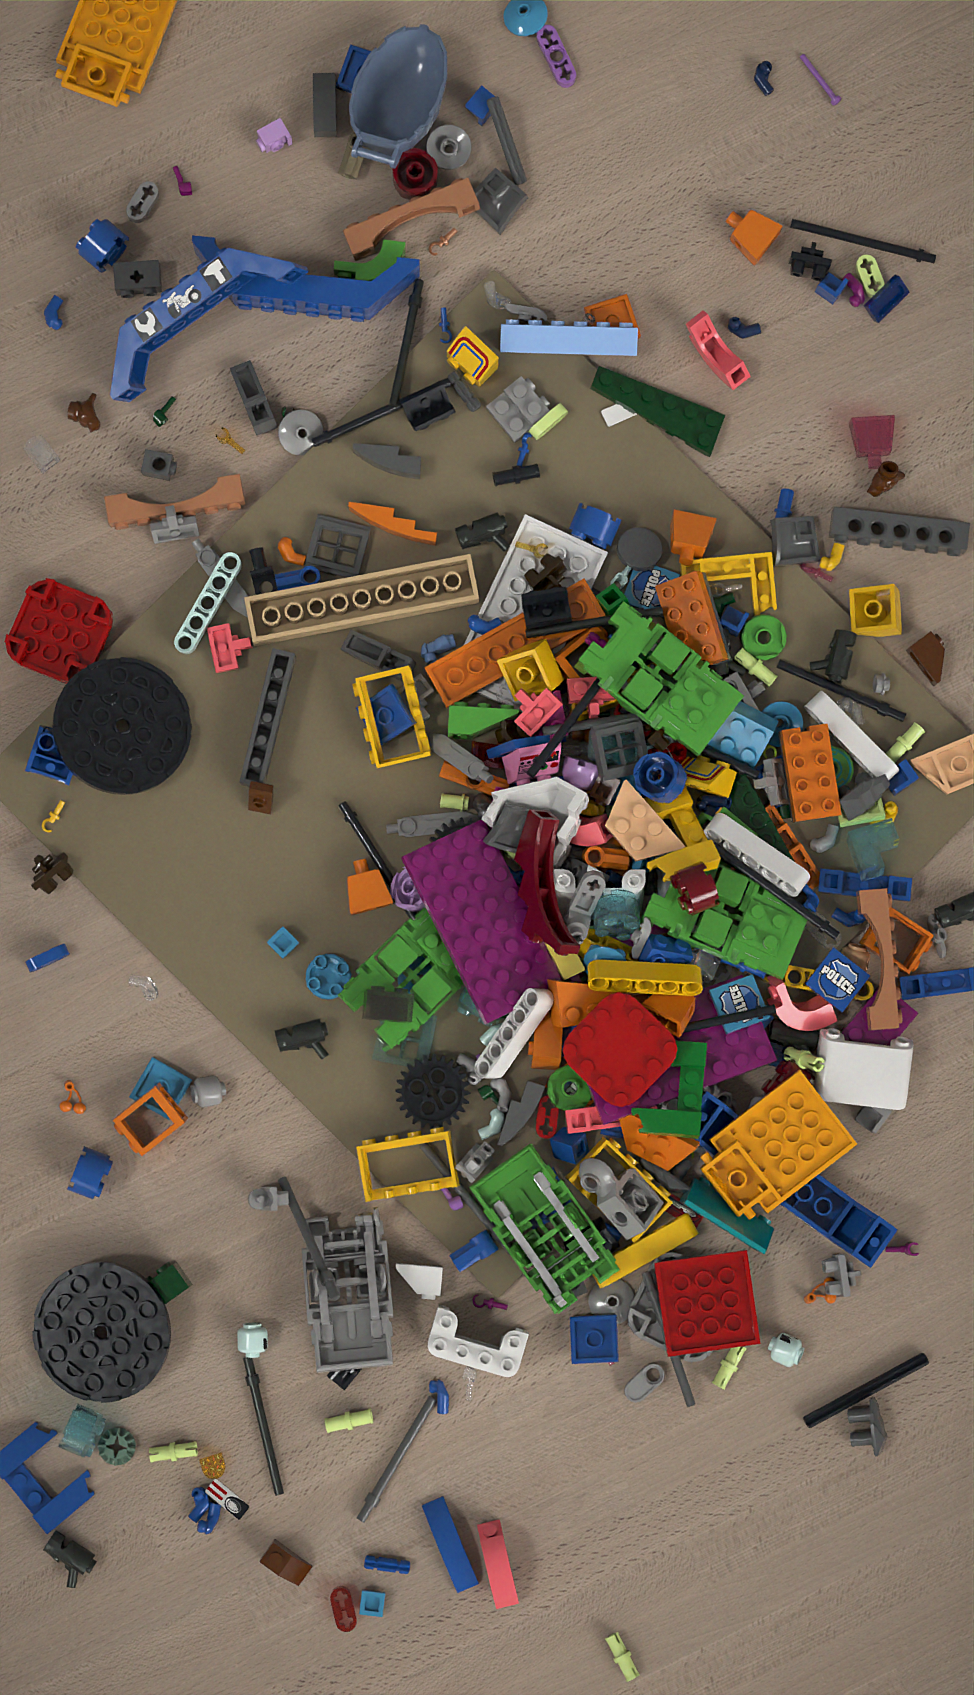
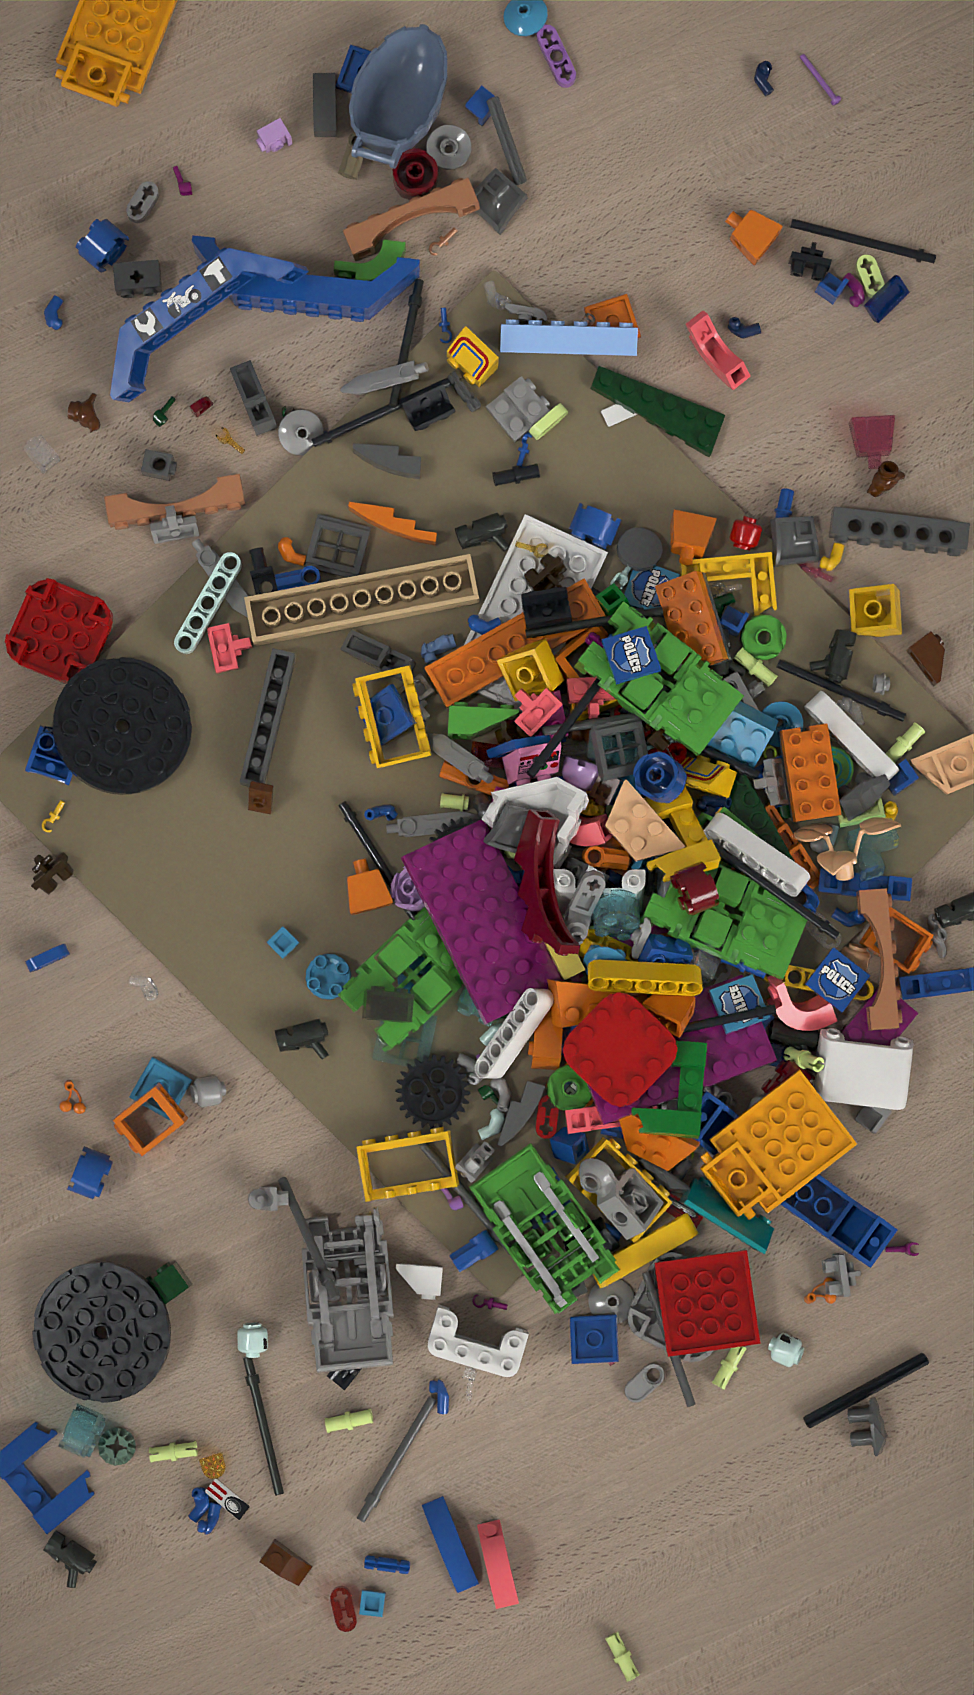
none -> dark red tile [189,396,214,417]
none -> light grey piece [340,361,429,395]
none -> blue arm [364,805,398,821]
none -> tile [601,626,661,685]
none -> red head [729,516,762,551]
none -> light nougat plant [793,817,901,881]

